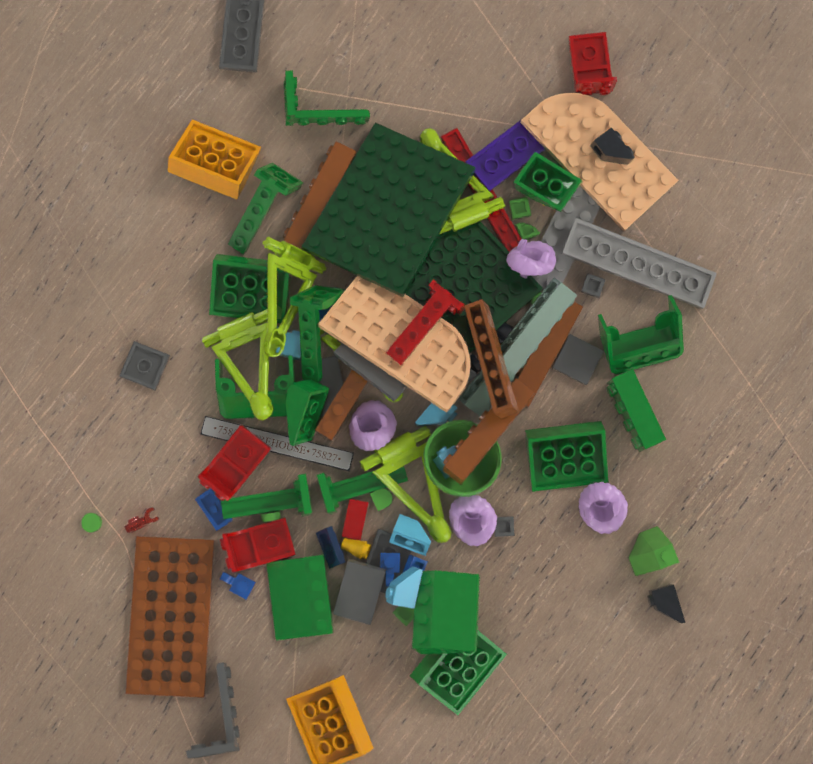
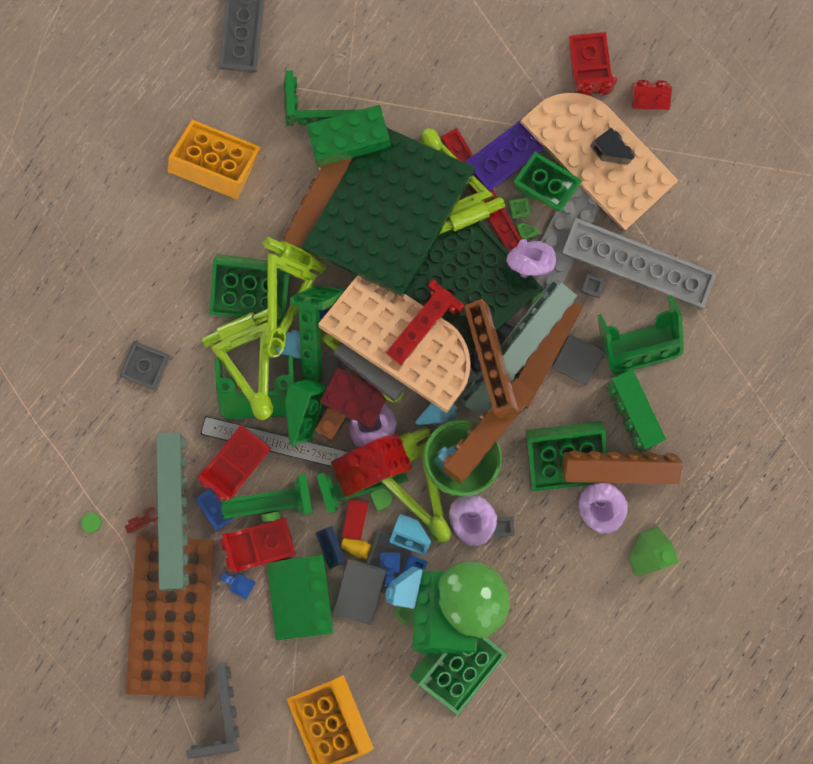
green bracket [228,162,304,254] -> none
black slope [647,584,686,624] -> none
none -> sand green brick [157,433,189,591]
none -> green brick [306,105,391,167]
none -> dark red plate [319,367,386,429]
none -> red bracket [331,434,412,497]
none -> bright green piece [438,561,510,638]
none -> dark orange brick [562,451,682,484]
none -> red bracket [632,80,672,110]

